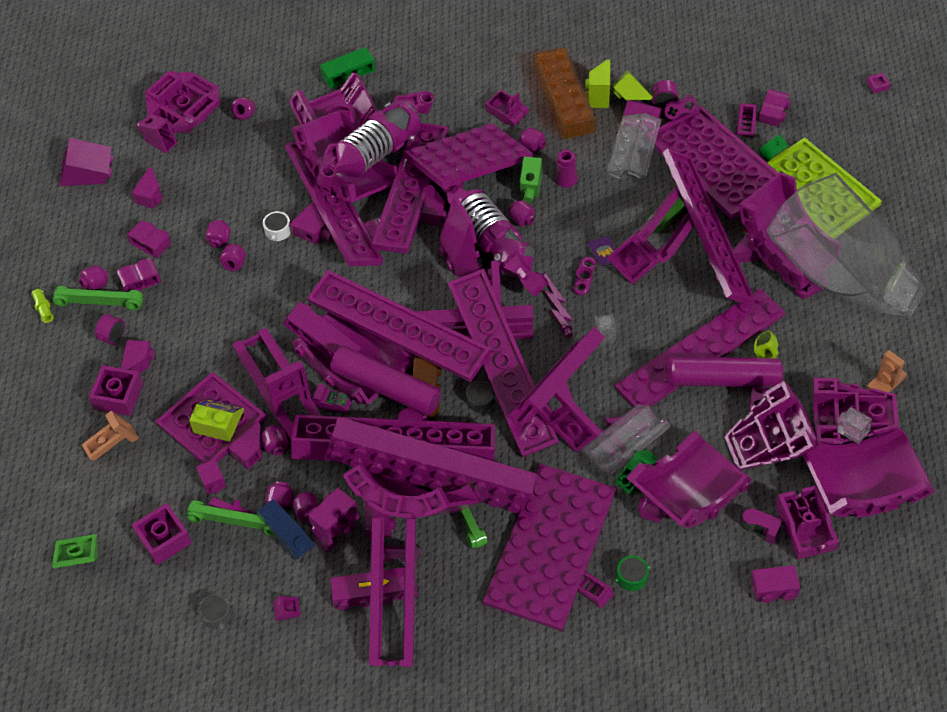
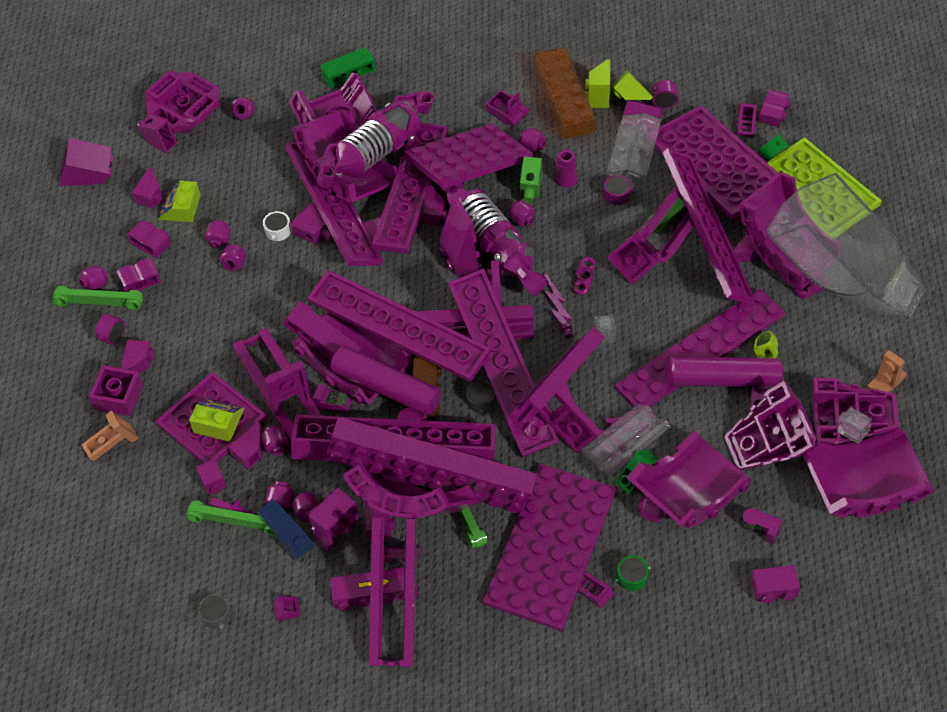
lime pin [31,289,54,323] -> none
bright green slope [52,534,98,568] -> none
magenta brick [132,503,192,565] -> none
dark purple sticker [588,236,614,266] -> none
magenta axle [664,94,697,120] -> none
magenta piece [775,485,839,560] -> none
magenta plate [866,73,891,94] -> none
none -> lime slope [158,181,201,222]
none -> piece [601,175,633,205]

